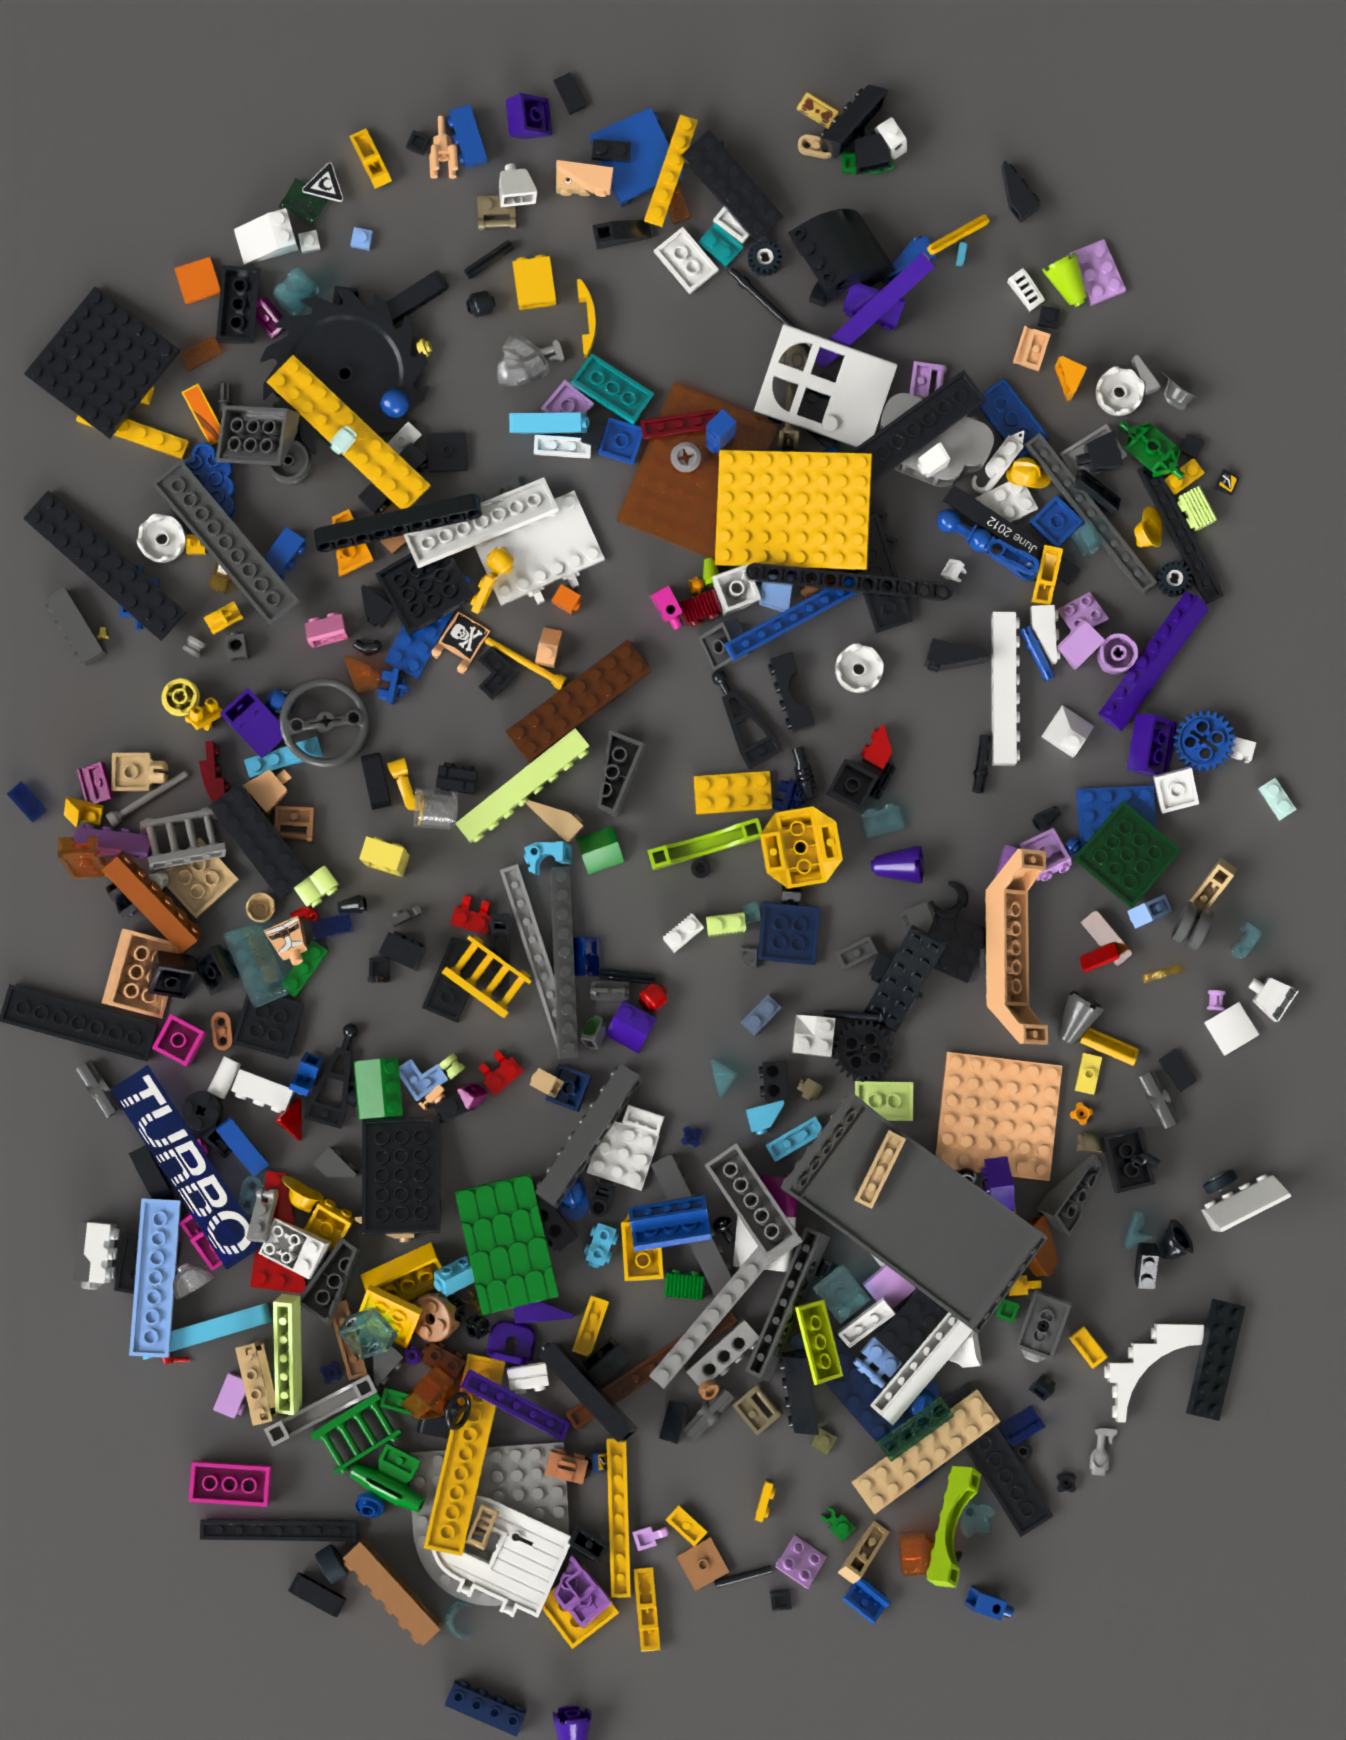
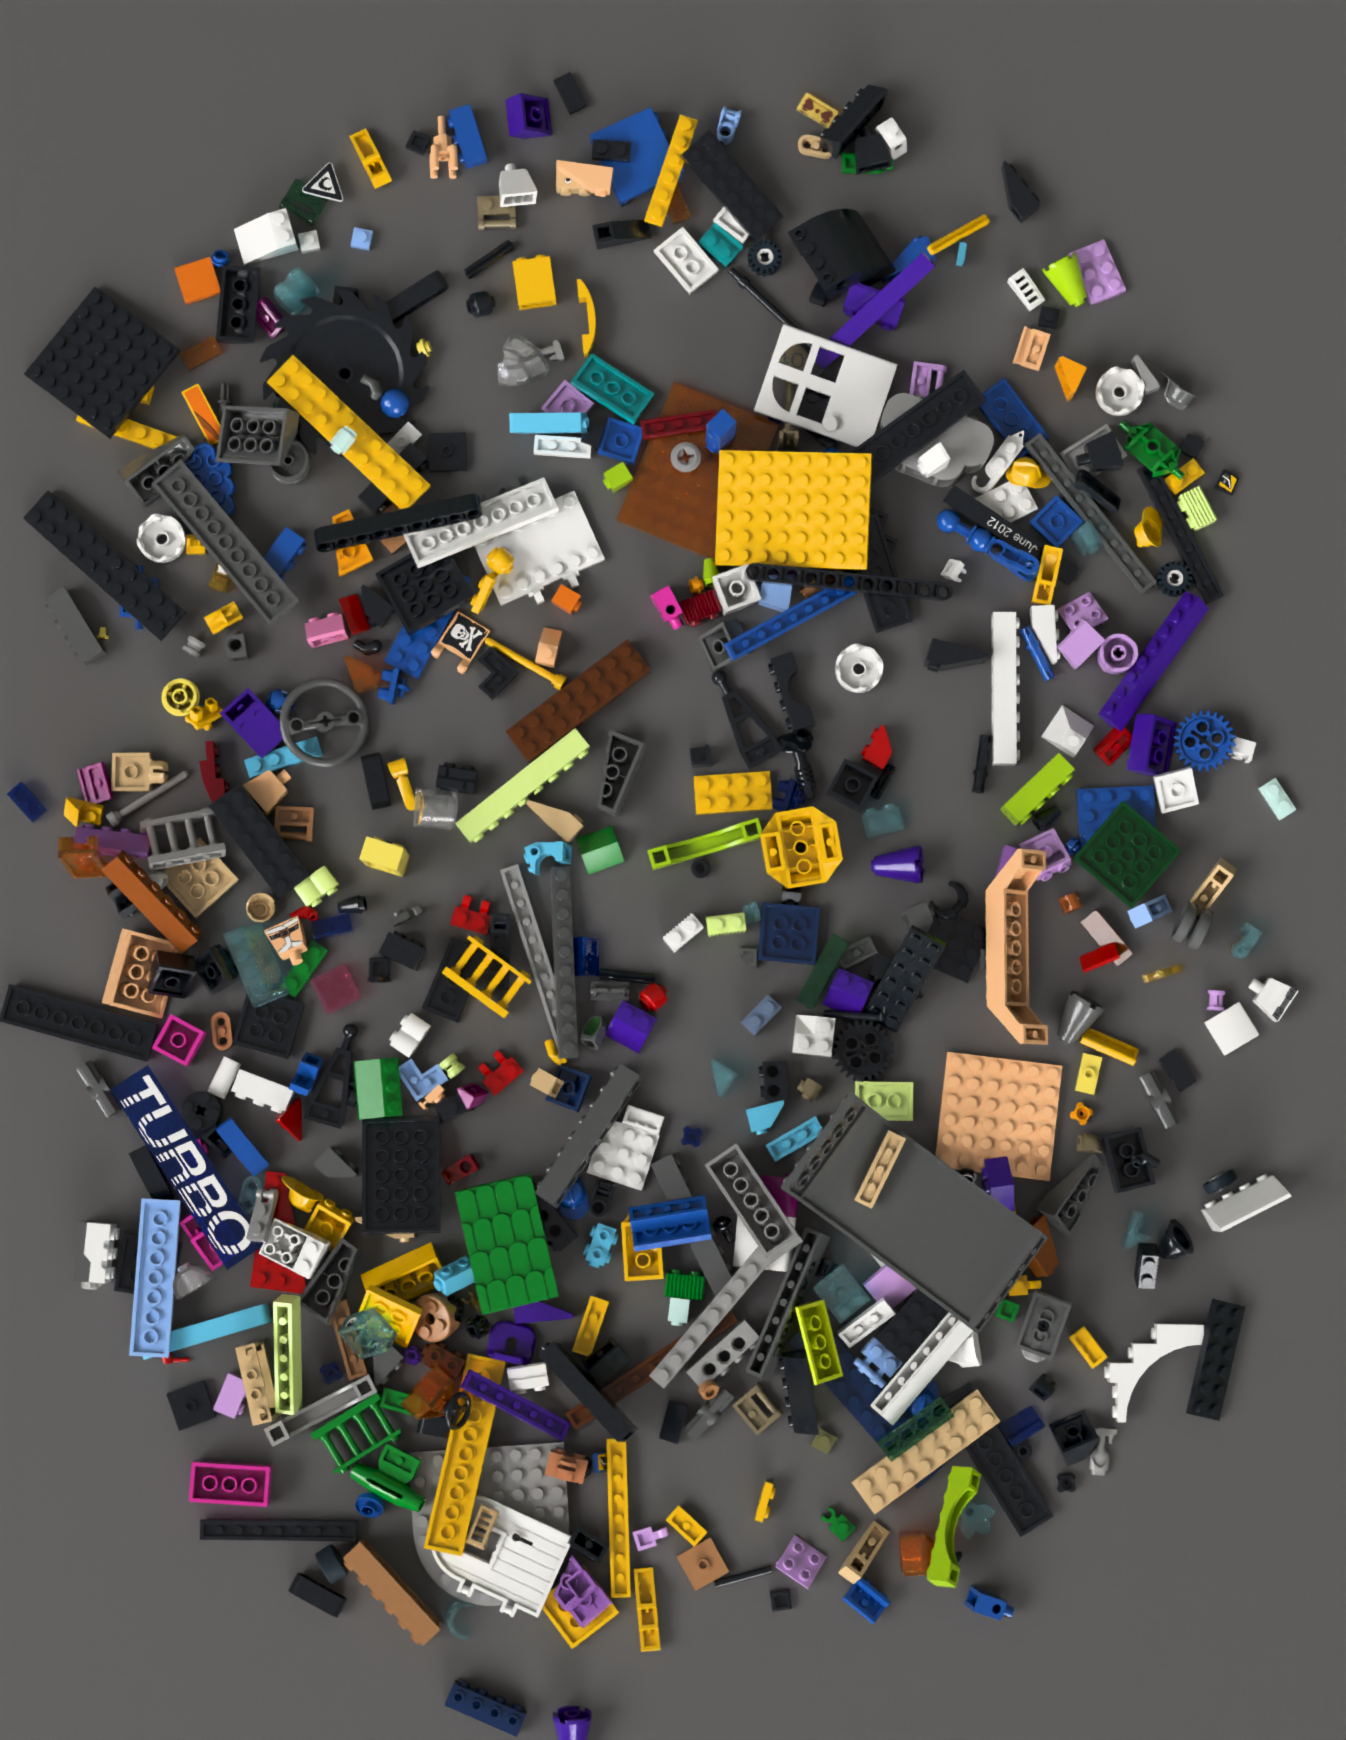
none -> dark grey wedge [117,434,195,507]
none -> black plate [166,1380,217,1431]
none -> blue plate [211,250,230,267]
none -> clear pink plate [310,963,362,1015]
none -> red slope [338,594,370,636]
none -> dark grey arm [360,374,383,400]
none -> white brick [389,1013,431,1058]
none -> leg [441,1153,481,1186]
none -> yellow arm [544,1039,567,1066]
none -> lime brick [602,462,633,493]
none -> light aqua brick [668,1297,690,1326]
none -> black panel [690,745,711,768]
none -> light blue piece [717,106,742,145]
none -> black plate [777,730,813,753]
none -> clear green fence [796,932,850,1010]
none -> dark purple slope [822,968,873,1012]
none -> lime brick [1000,753,1075,826]
none -> black slope [1049,1410,1099,1467]
none -> dark orange leg [1057,891,1082,915]
none -> red slope [1093,727,1132,766]

